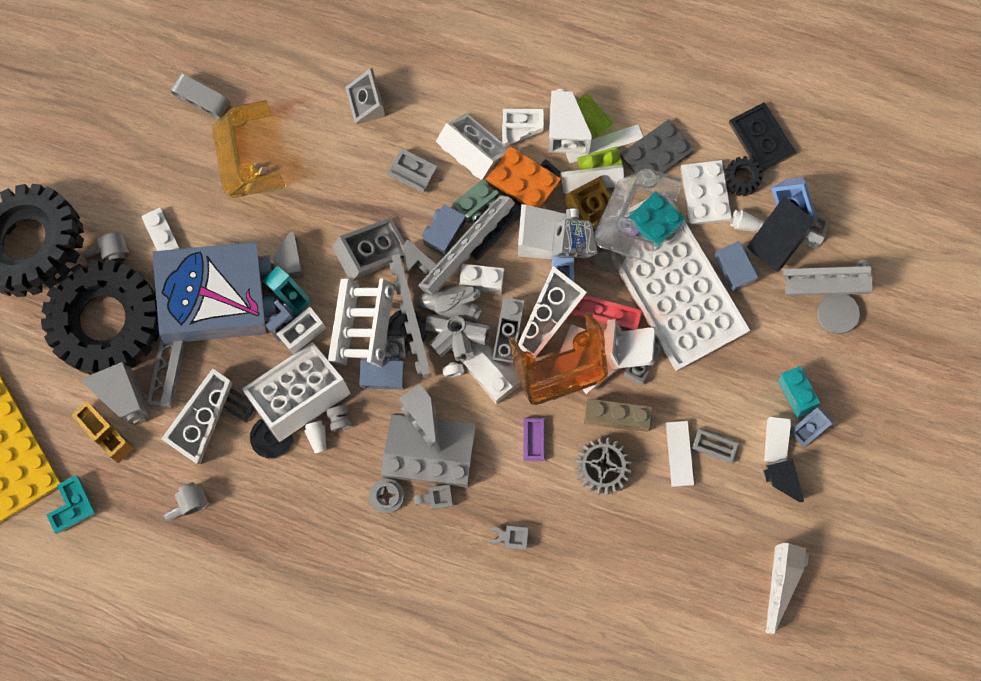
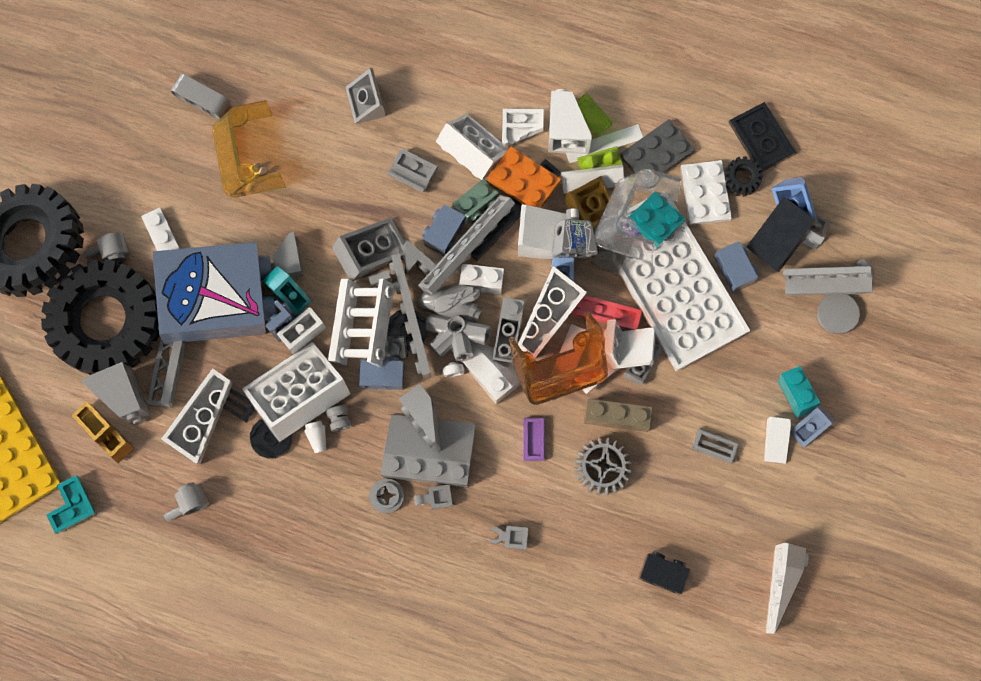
white tile [666,421,694,487] -> none
white cone [730,210,763,232] -> none
black slope [763,458,804,502] -> none
none -> light grey plate [368,270,392,288]
none -> black brick [638,551,690,595]

